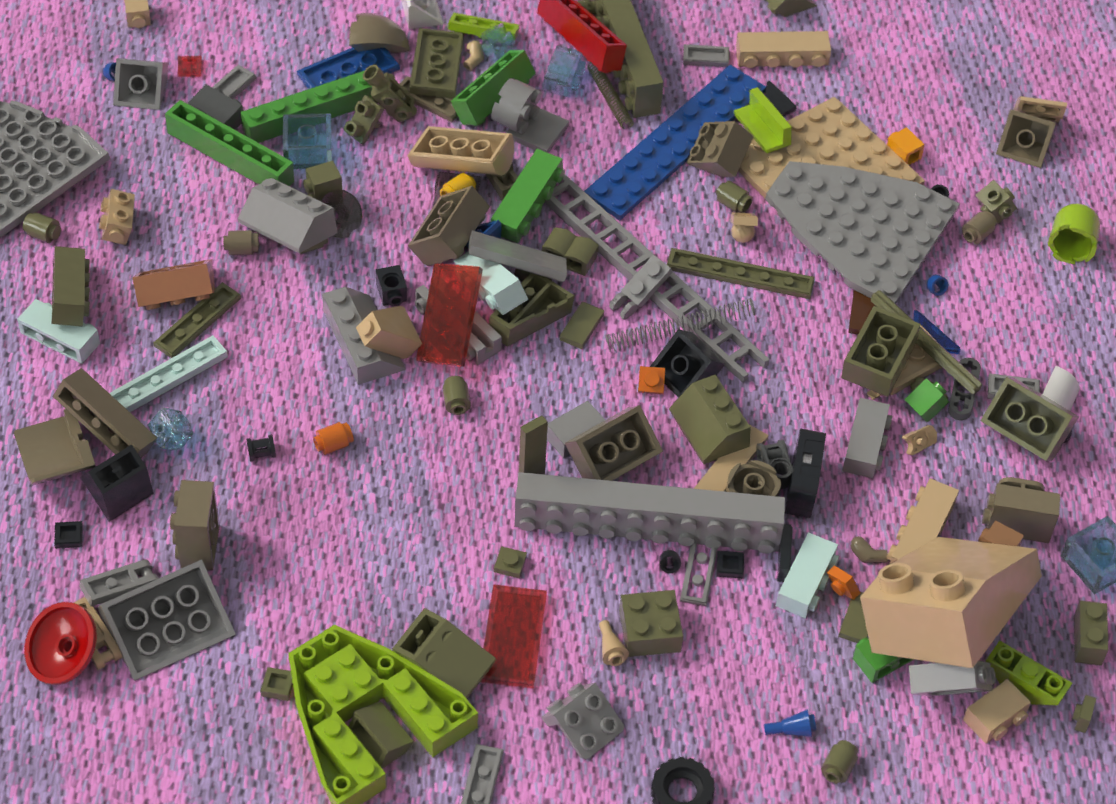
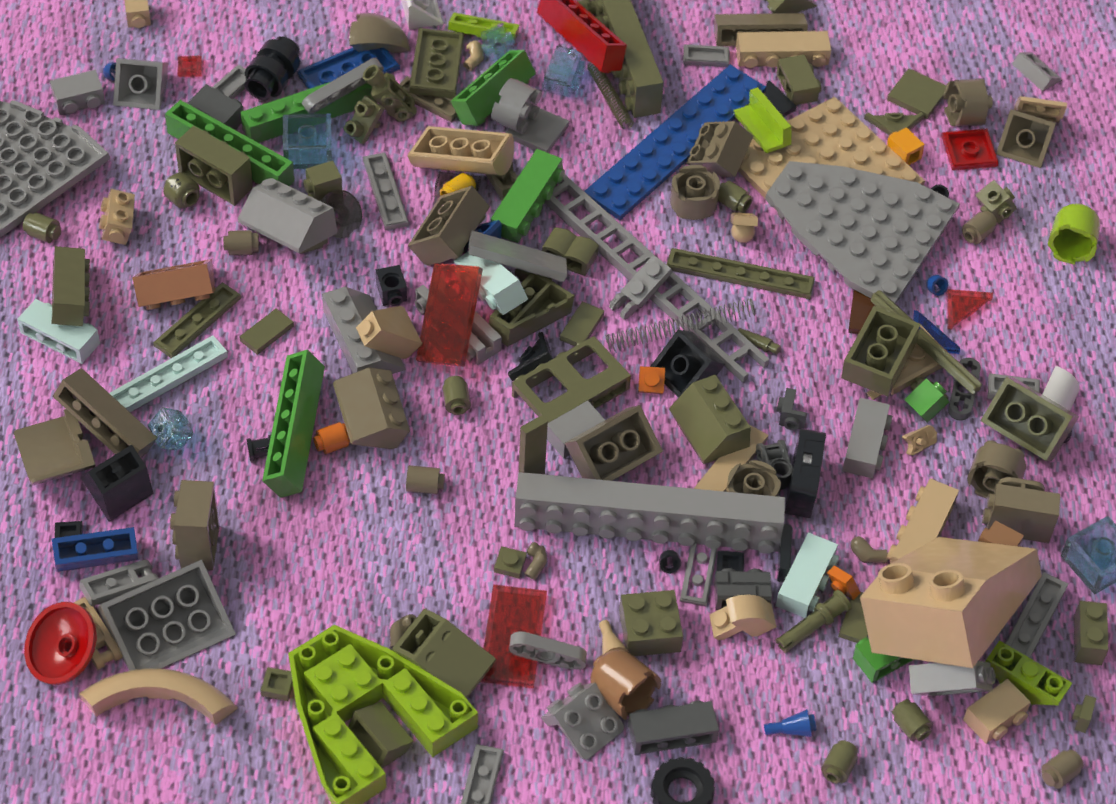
none -> light grey brick [50,70,105,115]
none -> blue brick [52,527,138,572]
none -> tan brick [79,668,238,725]
none -> olive head [164,173,200,208]
none -> olive brick [175,125,253,206]
none -> olive tile [239,308,294,355]
none -> black piece [245,36,300,100]
none -> bright green brick [262,349,325,498]
none -> light grey beam [302,58,384,114]
none -> dark tan slope [333,367,410,449]
none -> light grey tile [363,152,409,231]
none -> dark tan arm [390,614,417,651]
none -> dark tan brick [406,465,445,494]
none -> black tile [508,332,553,381]
none -> light grey beam [509,632,587,670]
none -> olive window [512,336,631,423]
none -> dark tan arm [524,542,547,581]
none -> medium nougat cylinder [590,650,661,720]
none -> dark grey brick [628,701,719,755]
none -> dark tan brick [670,165,720,220]
none -> tan brick [709,595,777,640]
none -> dark tan brick [714,13,808,46]
none -> dark grey brick [714,568,772,610]
none -> olive animal [738,328,781,355]
none -> olive pin [775,590,852,653]
none -> olive brick [776,54,821,105]
none -> dark grey bracket [776,388,807,430]
none -> olive tile [864,112,925,136]
none -> olive tile [886,68,946,119]
none -> olive brick [892,699,932,741]
none -> red tile [942,129,999,171]
none -> dark tan brick [944,78,993,127]
none -> clear red tile [946,289,993,329]
none -> dark tan brick [967,440,1026,499]
none -> light grey plate [1006,572,1068,658]
none -> light grey slope [1012,52,1062,91]
none -> dark tan brick [1041,749,1084,789]

